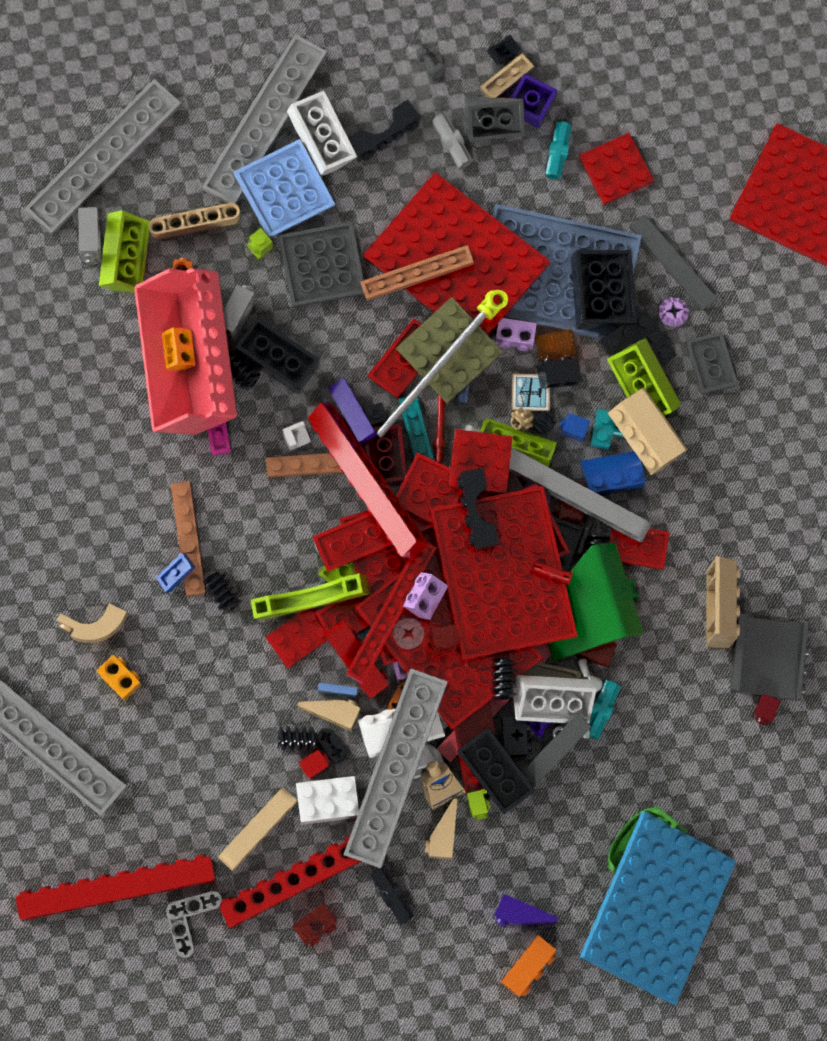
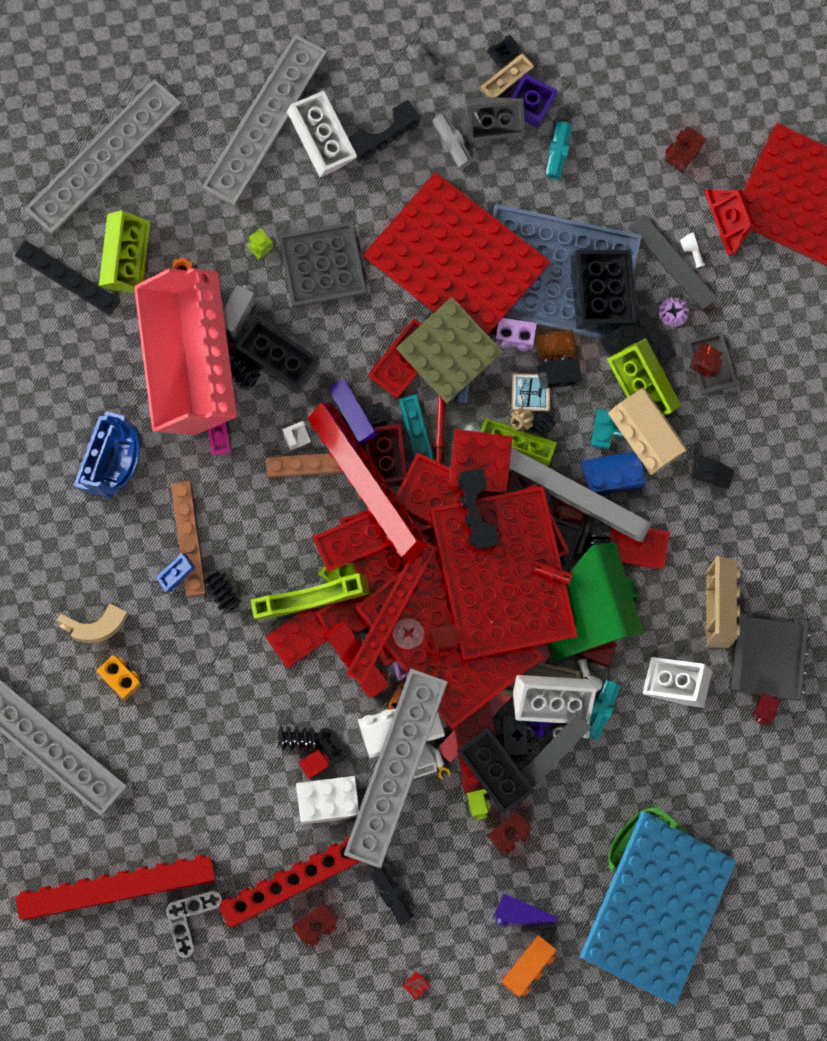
light grey window [78,207,101,265] -> none
tan beam [149,203,240,240] -> none
light orange brick [162,327,196,371] -> none
tan beam [218,787,298,871] -> none
light blue plate [233,139,335,238] -> none
tan slope [297,699,361,732] -> none
medium blue tile [318,683,357,698] -> none
nougat plate [360,245,474,301] -> none
flat silver piece [376,290,508,438] -> none
lavender brick [403,572,448,620] -> none
tan torso [421,761,466,810] -> none
tan slope [425,799,457,860] -> none
black piece [492,658,517,700] -> none
blue brick [559,413,590,442] -> none
red plate [579,133,654,206] -> none
none -> black plate [15,240,120,316]
none -> blue piece [73,411,140,499]
none -> red tile [402,972,430,1000]
none -> clear red brick [486,810,533,855]
none -> white slope [643,657,712,708]
none -> clear red brick [665,126,706,173]
none -> white bar [680,232,705,268]
none -> clear red brick [689,342,723,379]
none -> black slope [692,456,734,489]
none -> red wing [704,190,755,256]

